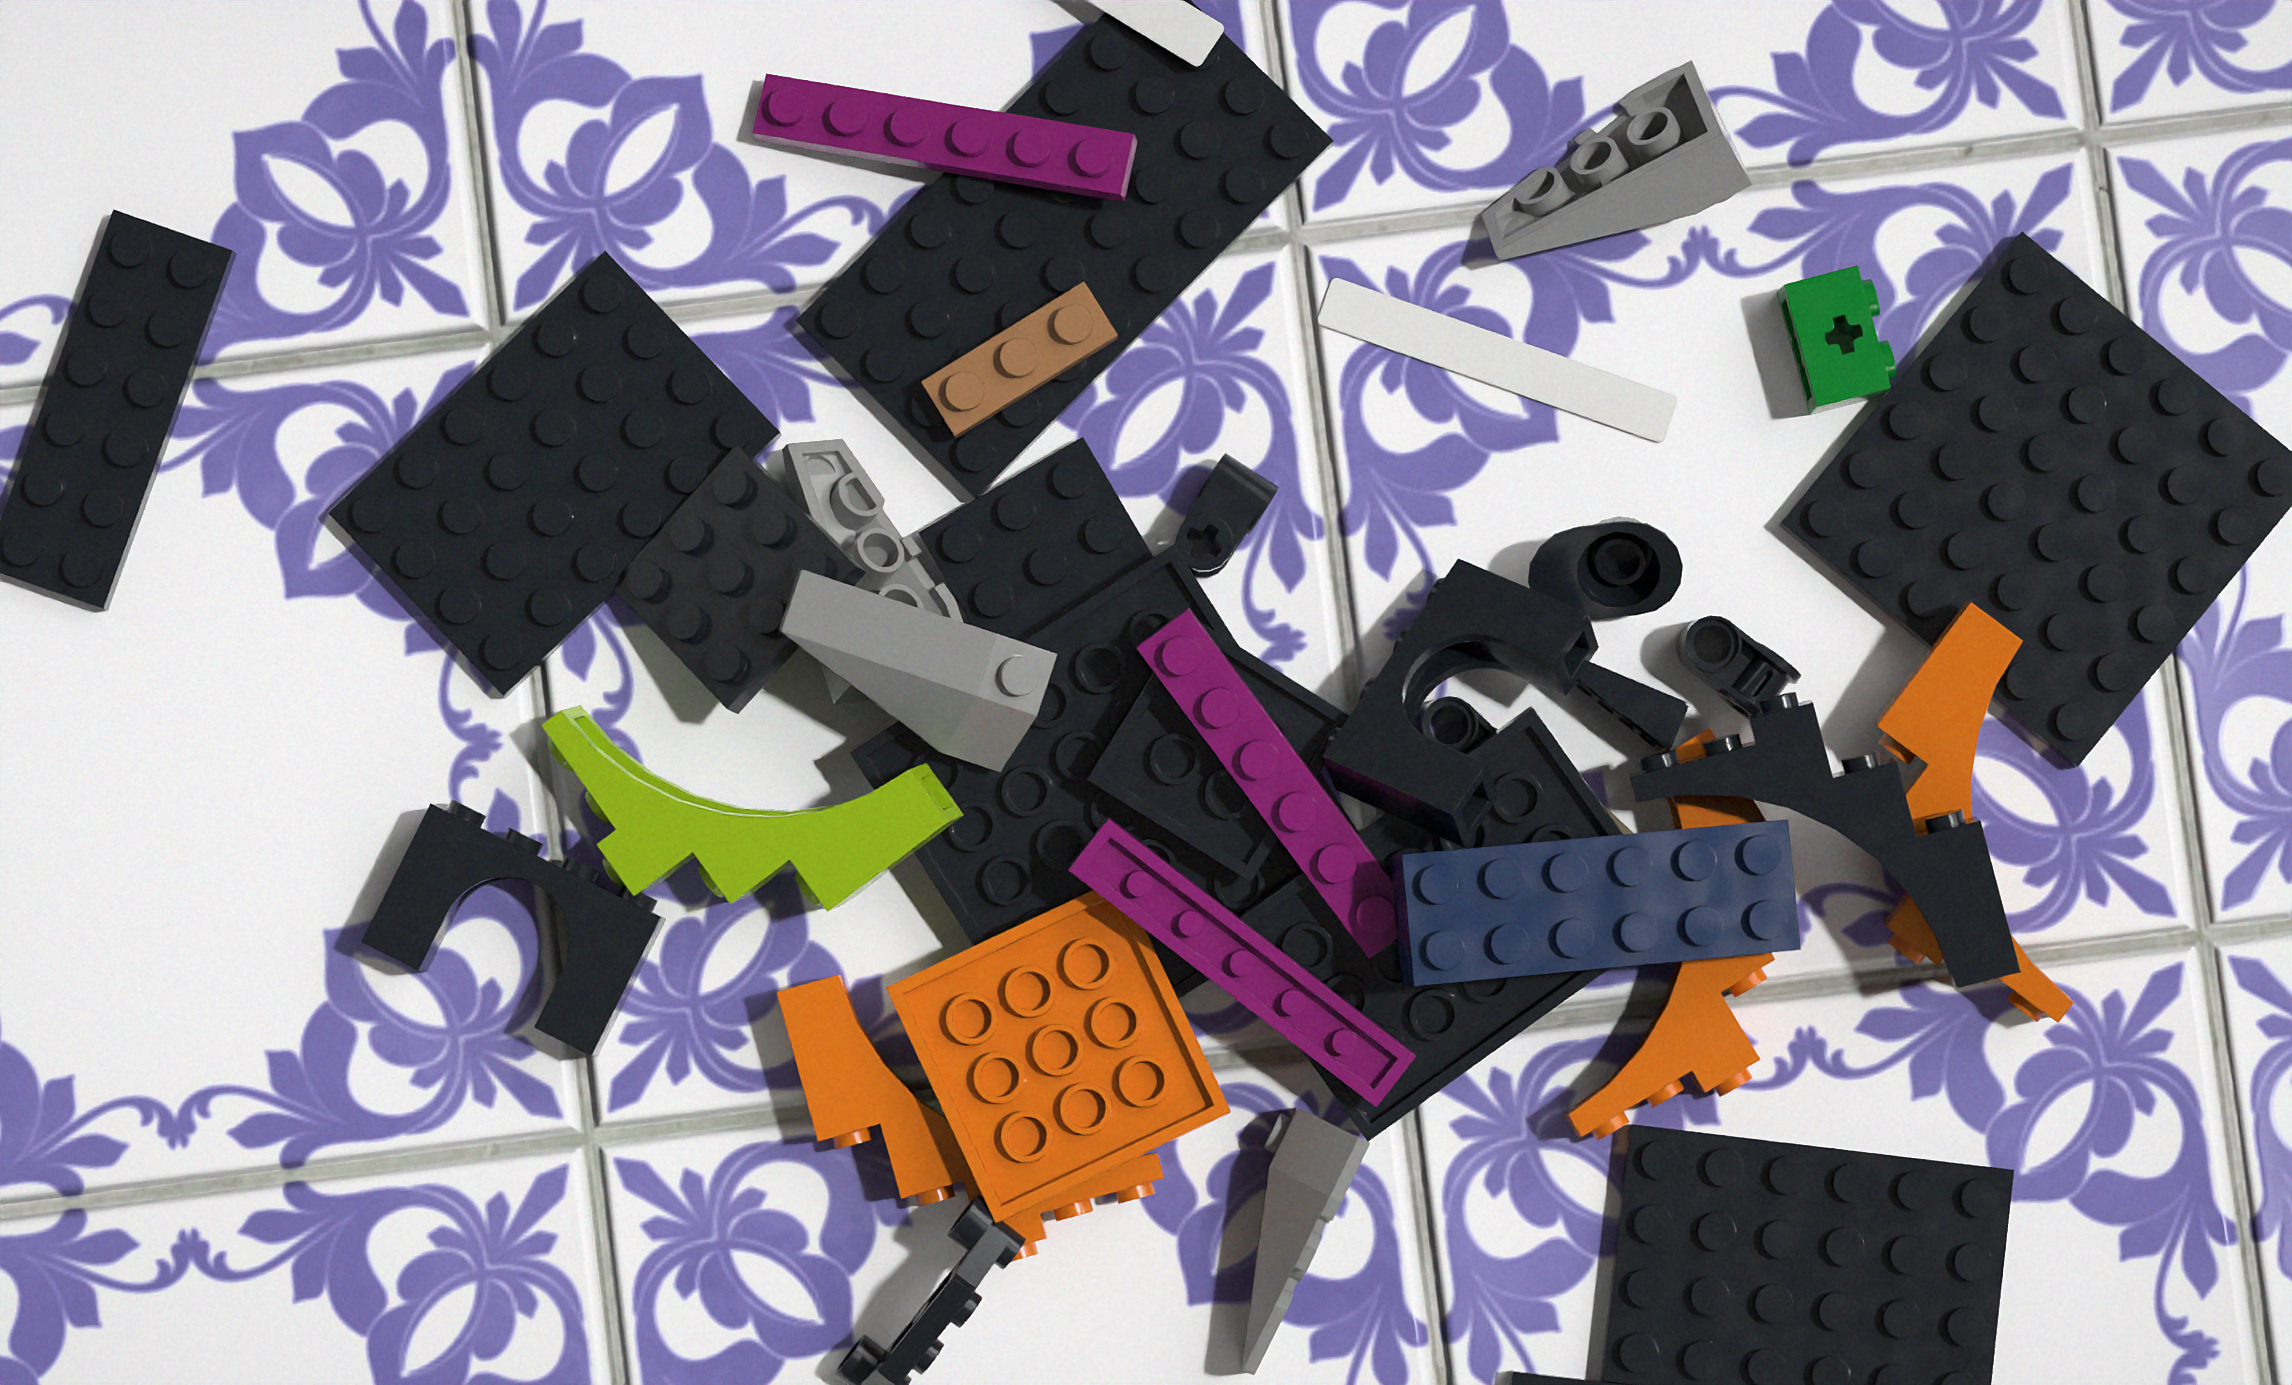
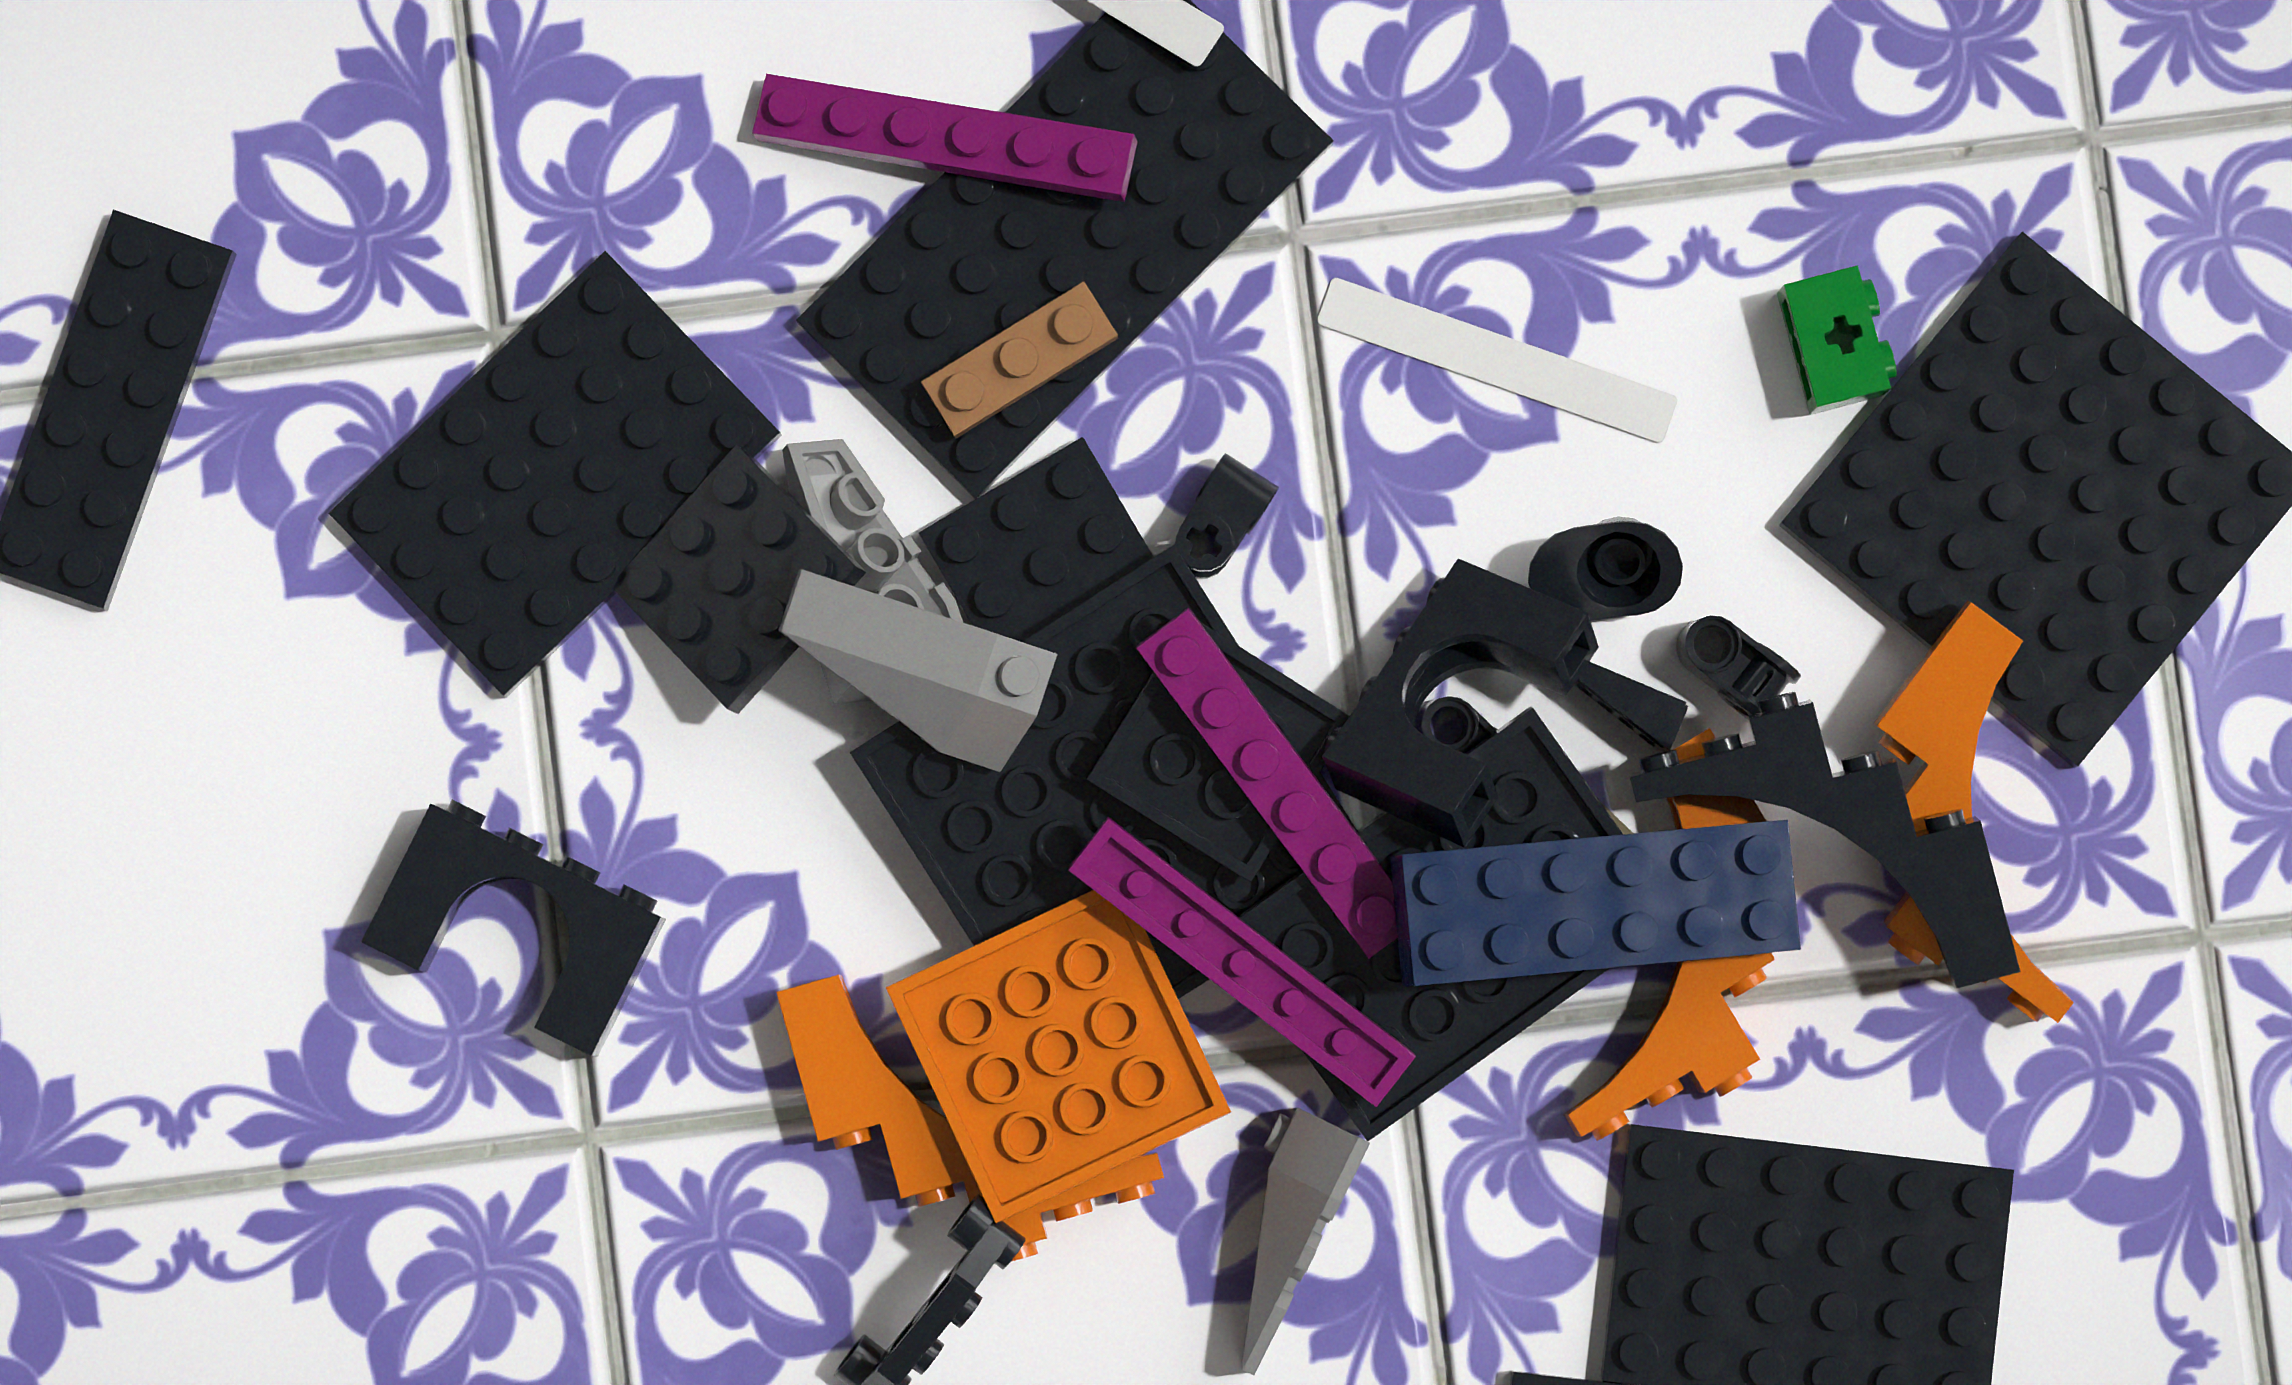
lime arch [541,705,964,912] -> none
light grey wedge [1481,60,1752,260] -> none

